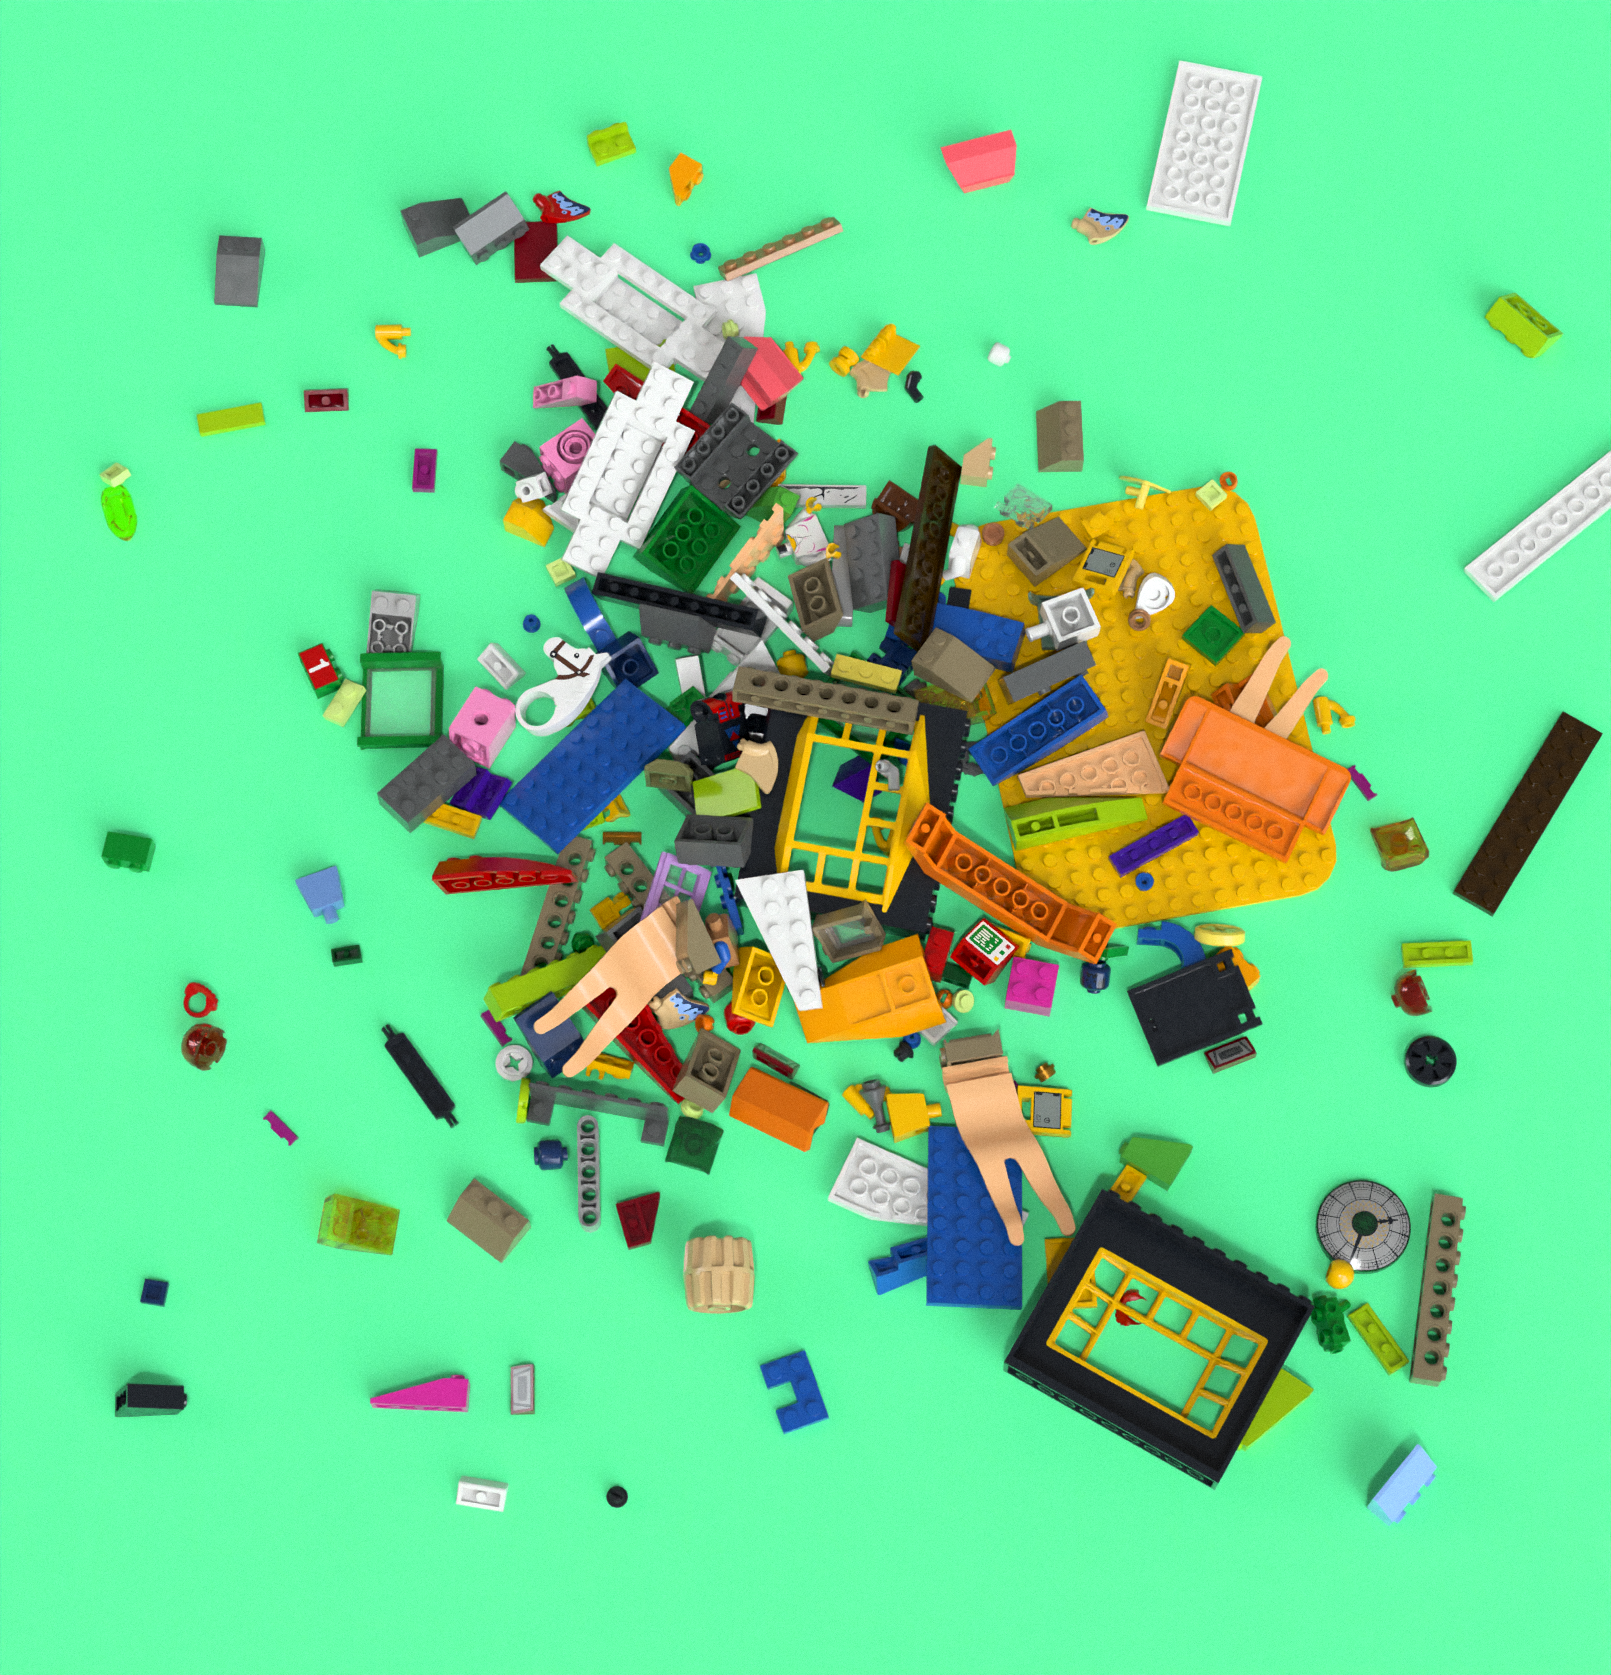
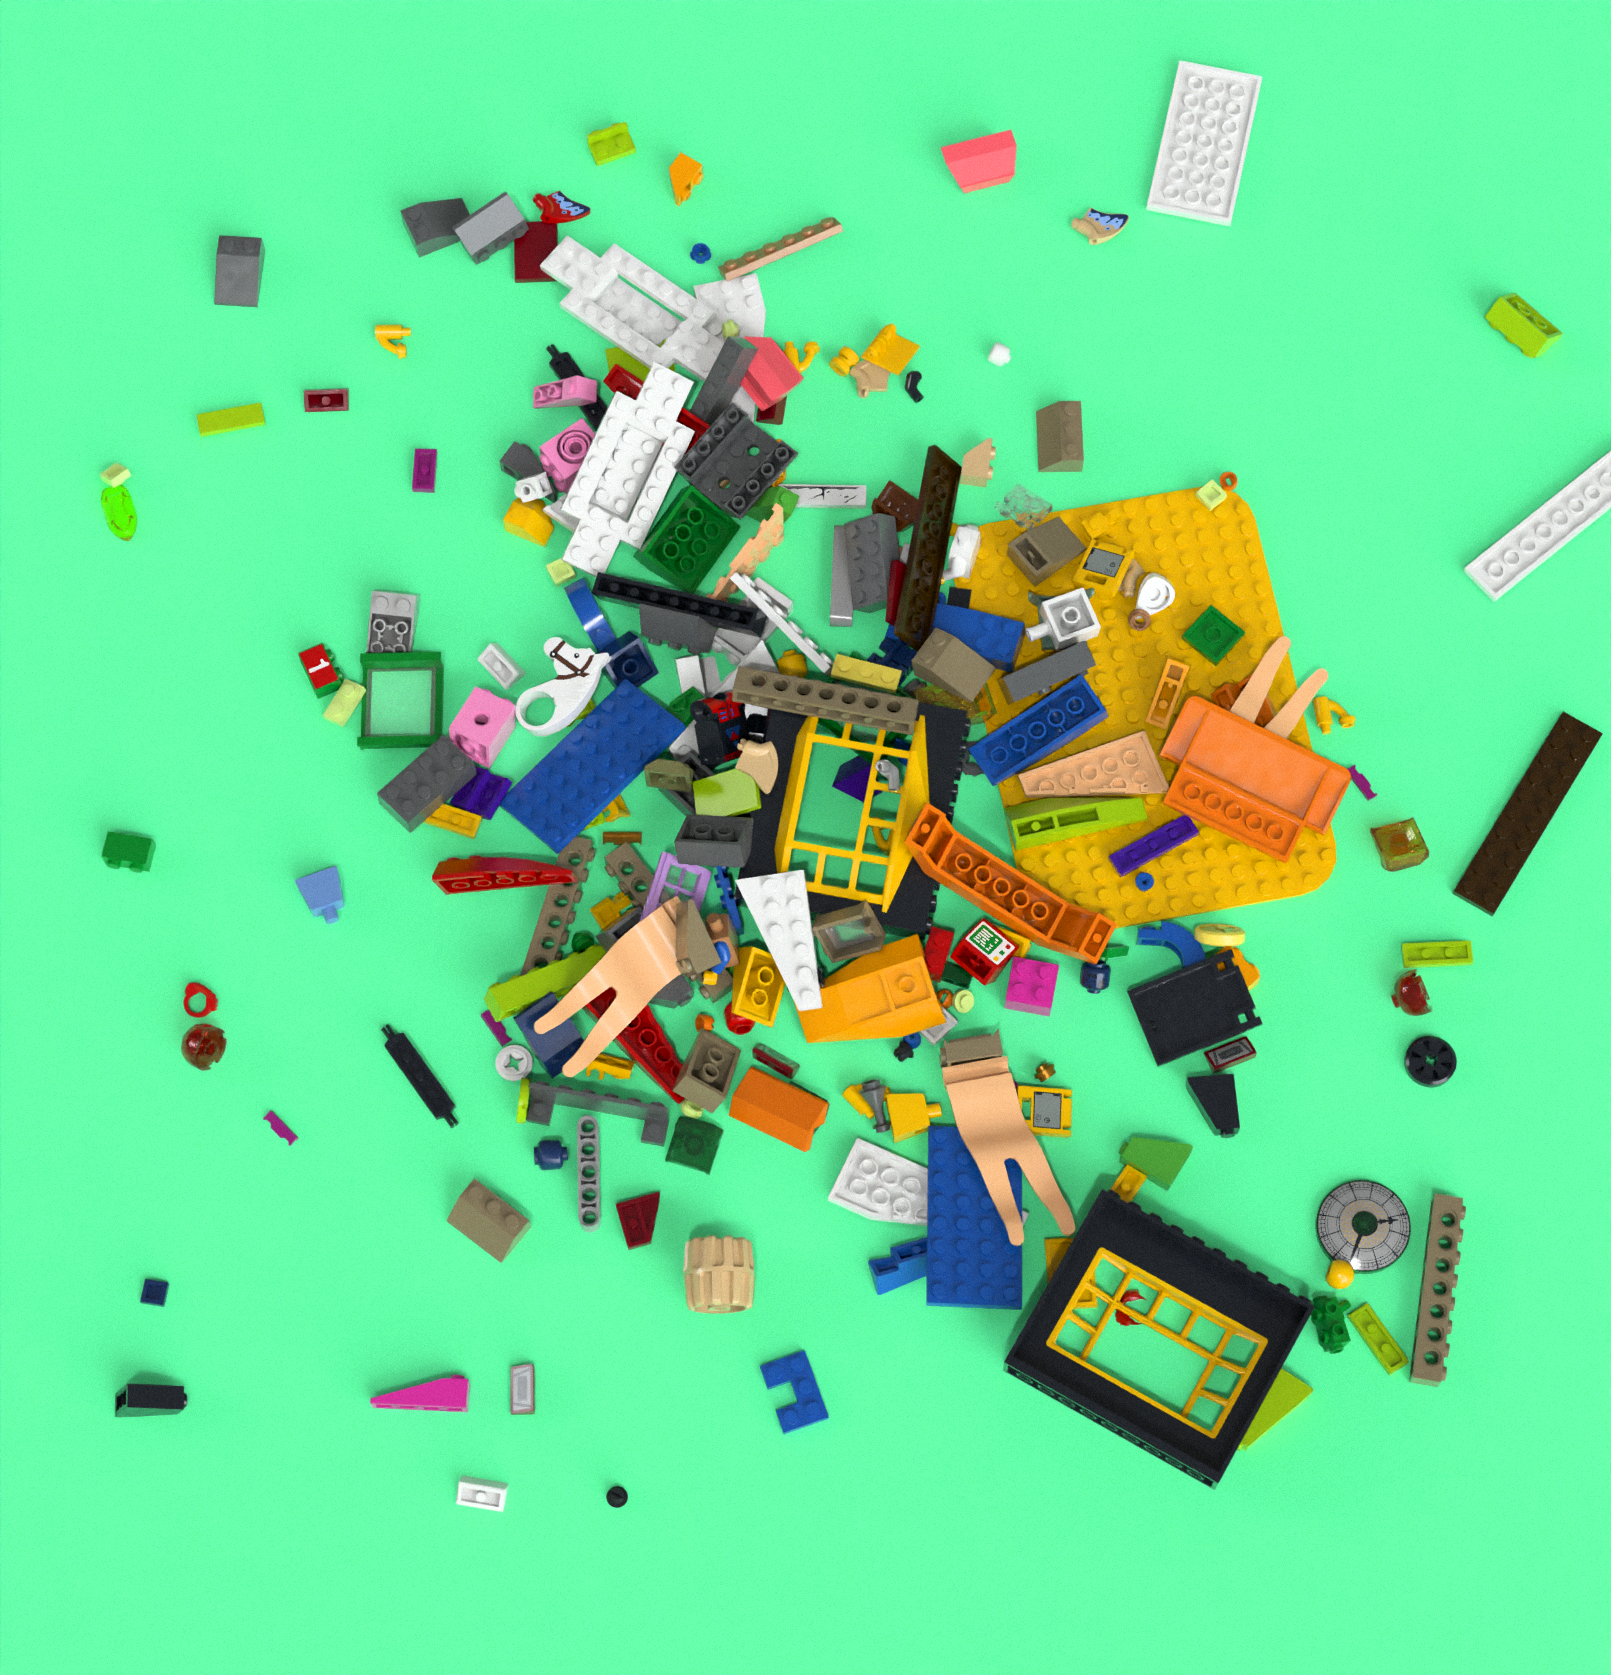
clear yellow slope [317,1193,400,1256] -> none
dark green piece [331,945,363,967] -> none
blue piece [523,614,541,633] -> none
tan arm [648,988,710,1029] -> none
white torso [776,497,841,567] -> none
dark tan slope [788,558,843,641] -> none
nougat tile [982,523,1004,546] -> none
light yellow shield [1119,476,1171,510] -> none
dark grey brick [1212,544,1276,633] -> none
light blue slope [1367,1444,1437,1527] -> none
none -> white sticker [699,656,721,697]
none -> black slope [1185,1074,1240,1138]

